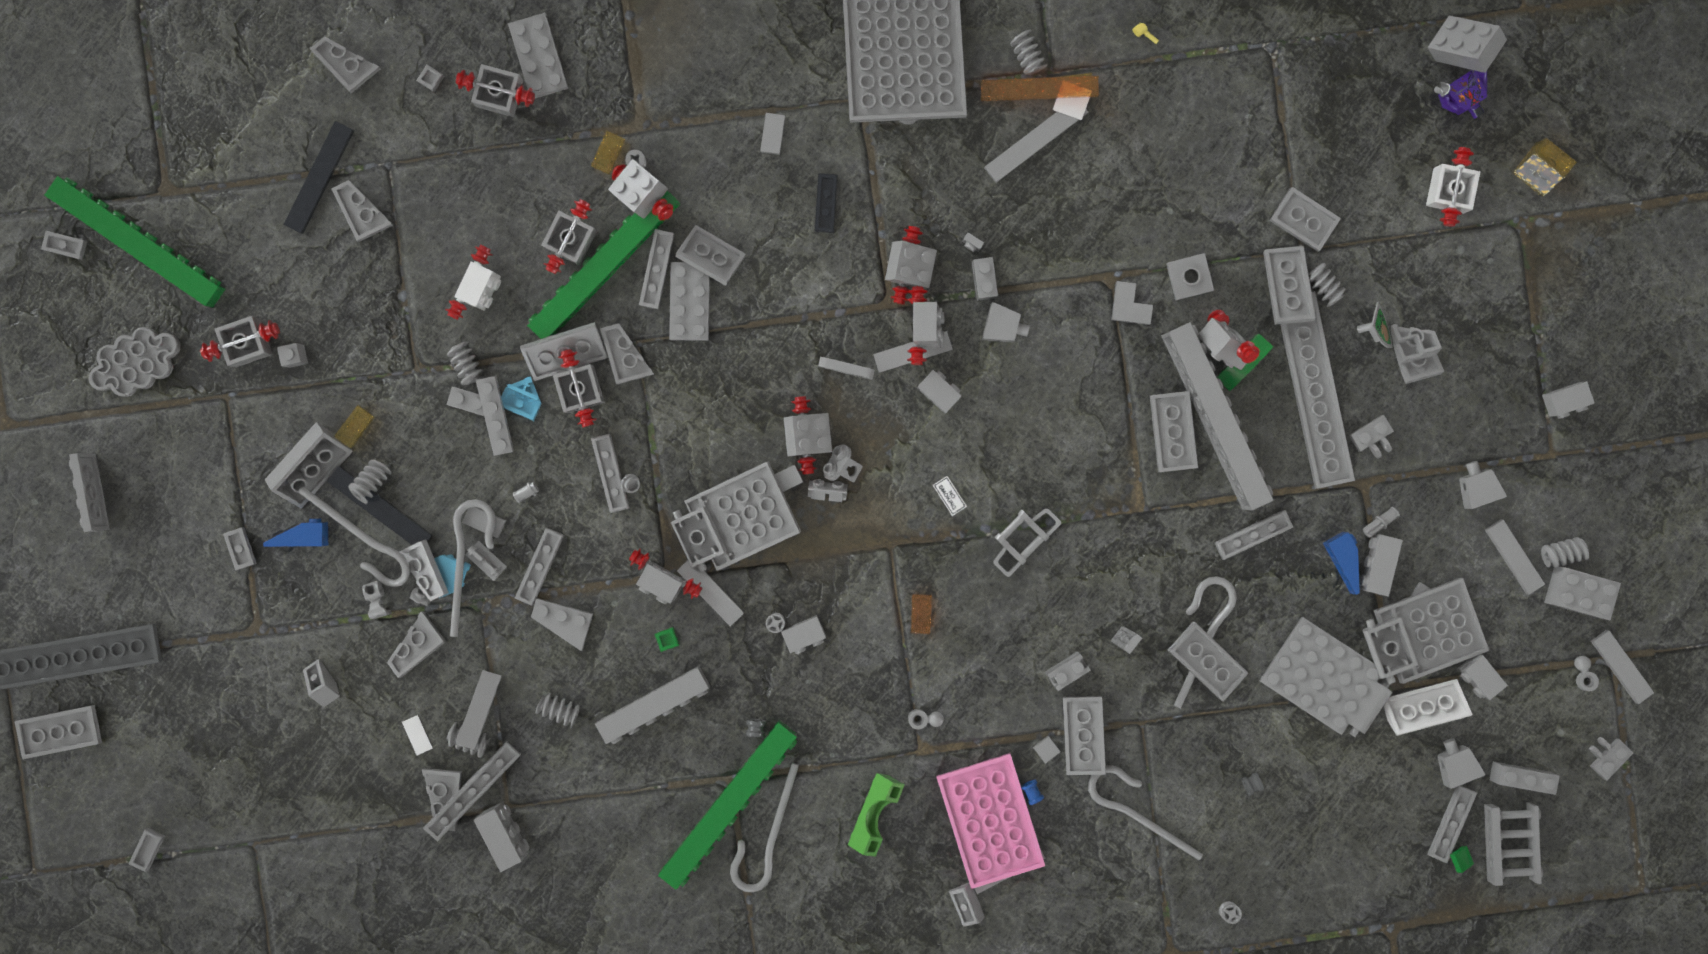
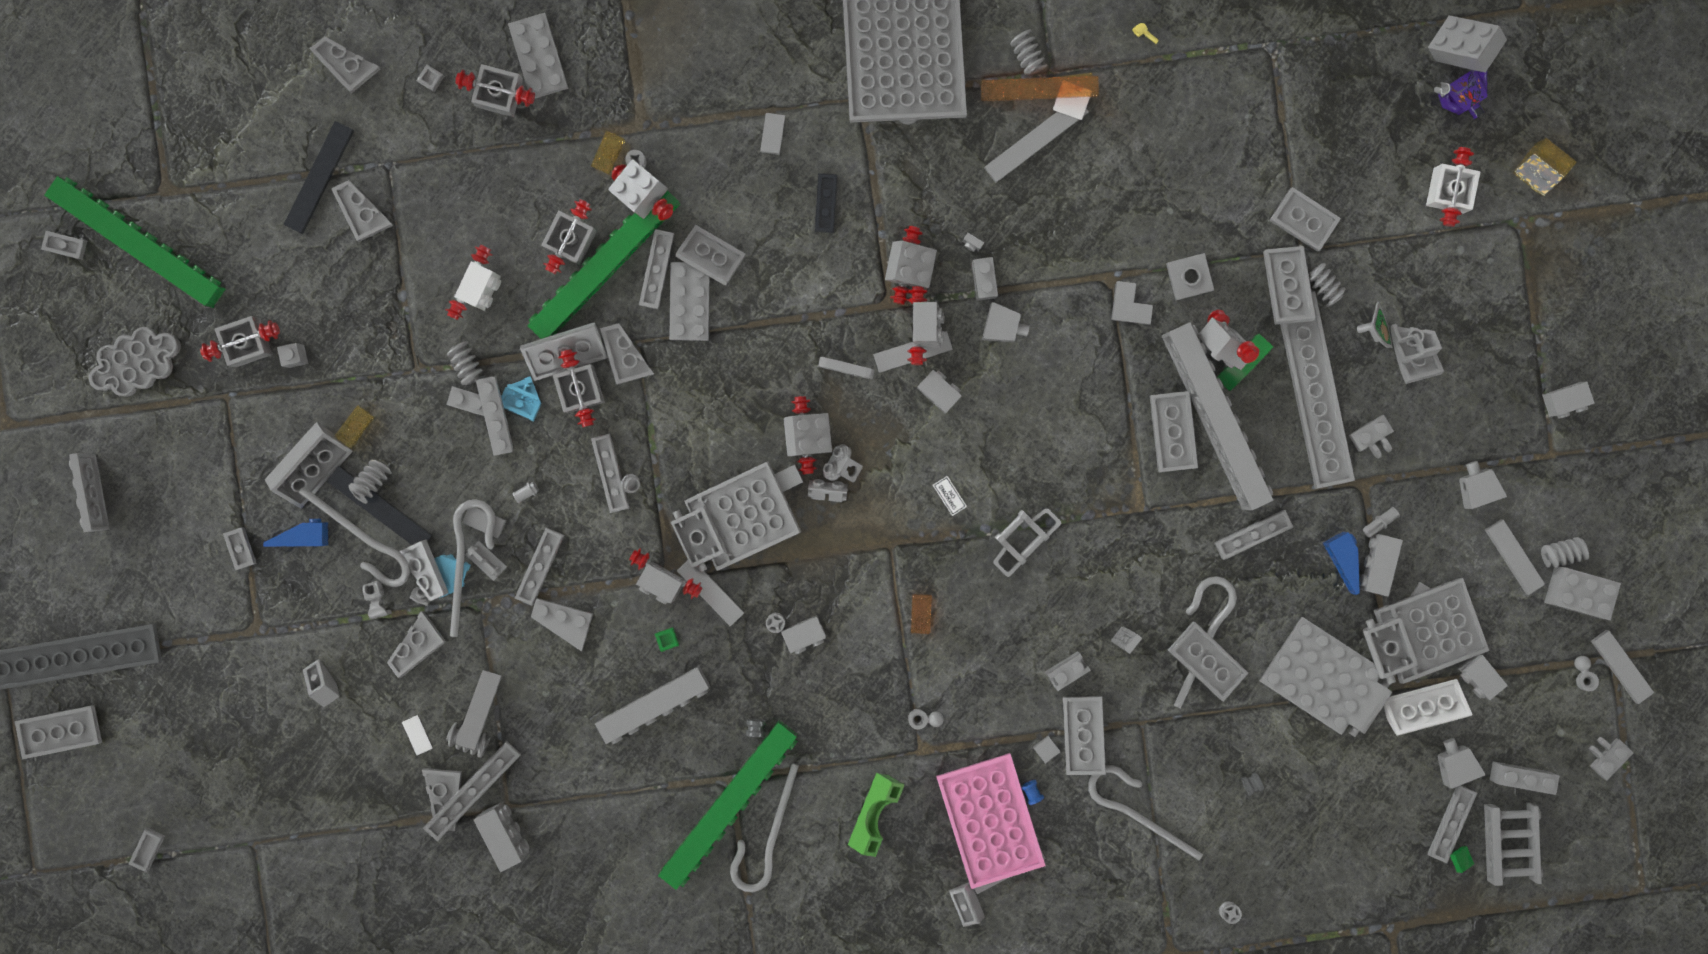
light grey piece [535,692,580,728] -> none

